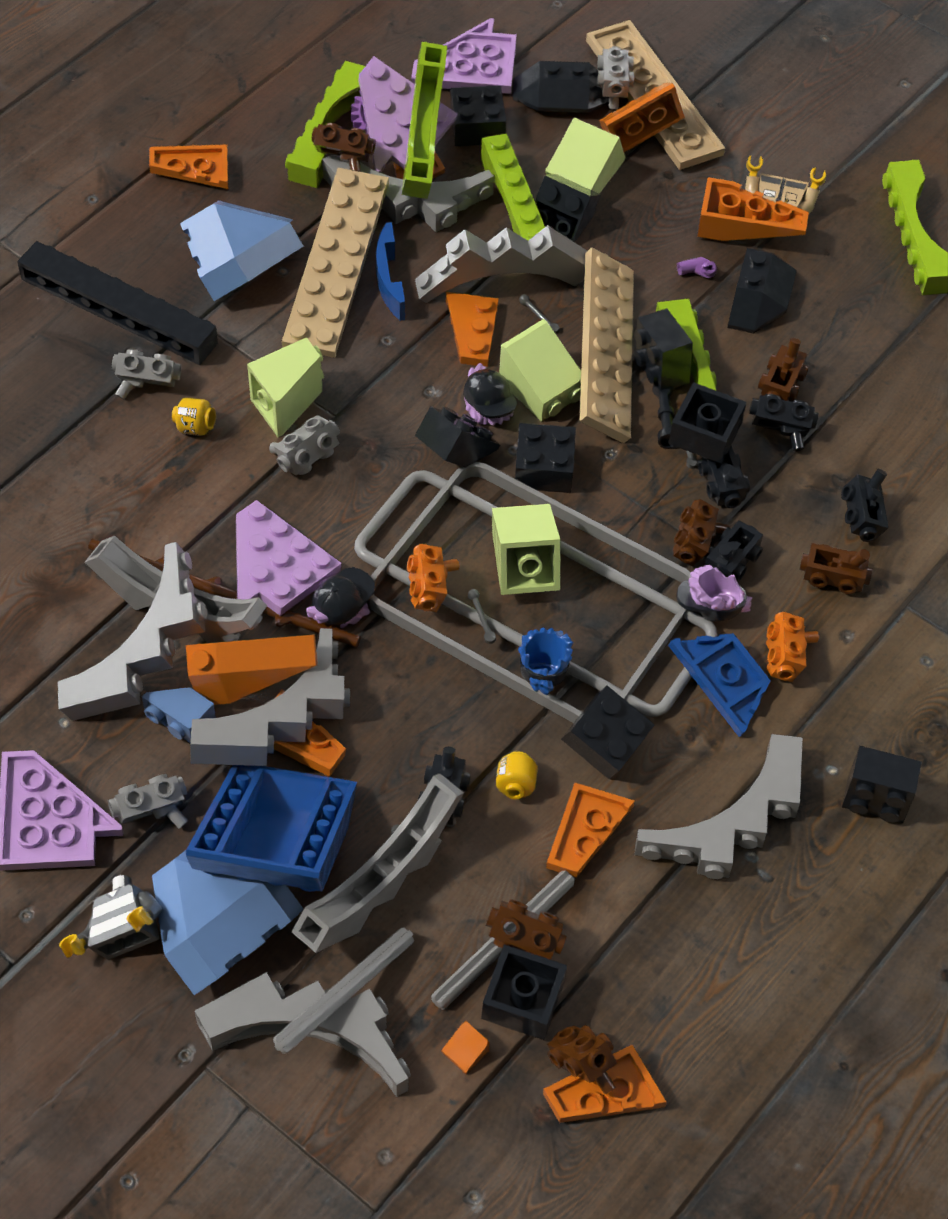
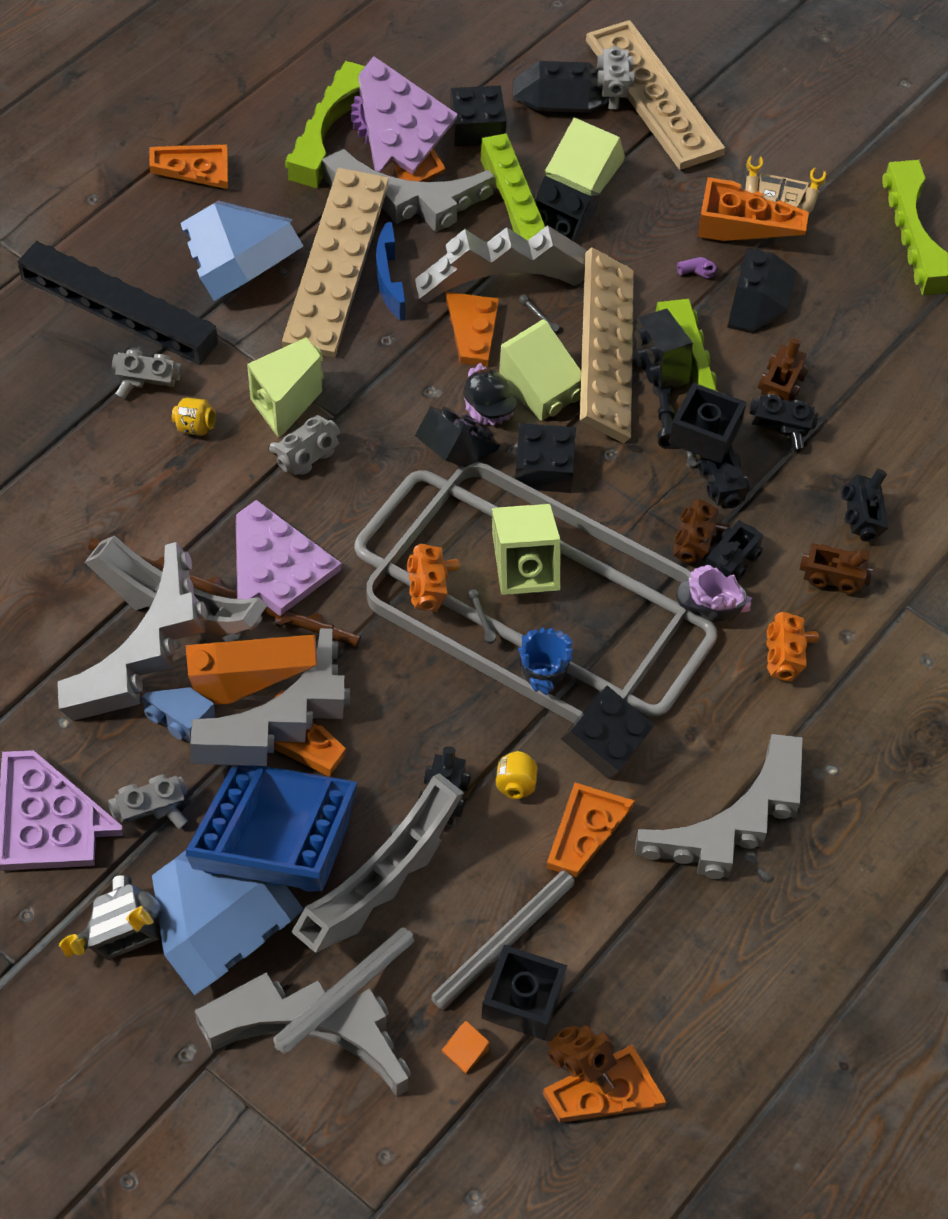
black hair [306,567,375,628] -> none
reddish brown brick [311,123,376,172] -> none
lime arch [401,42,448,199] -> none
lavender wing [411,18,517,94] -> none
reddish brown brick [486,899,567,960] -> none
orange slope [599,82,685,152] -> none
blue wing [668,633,771,737] -> none
black brick [842,745,922,823] -> none

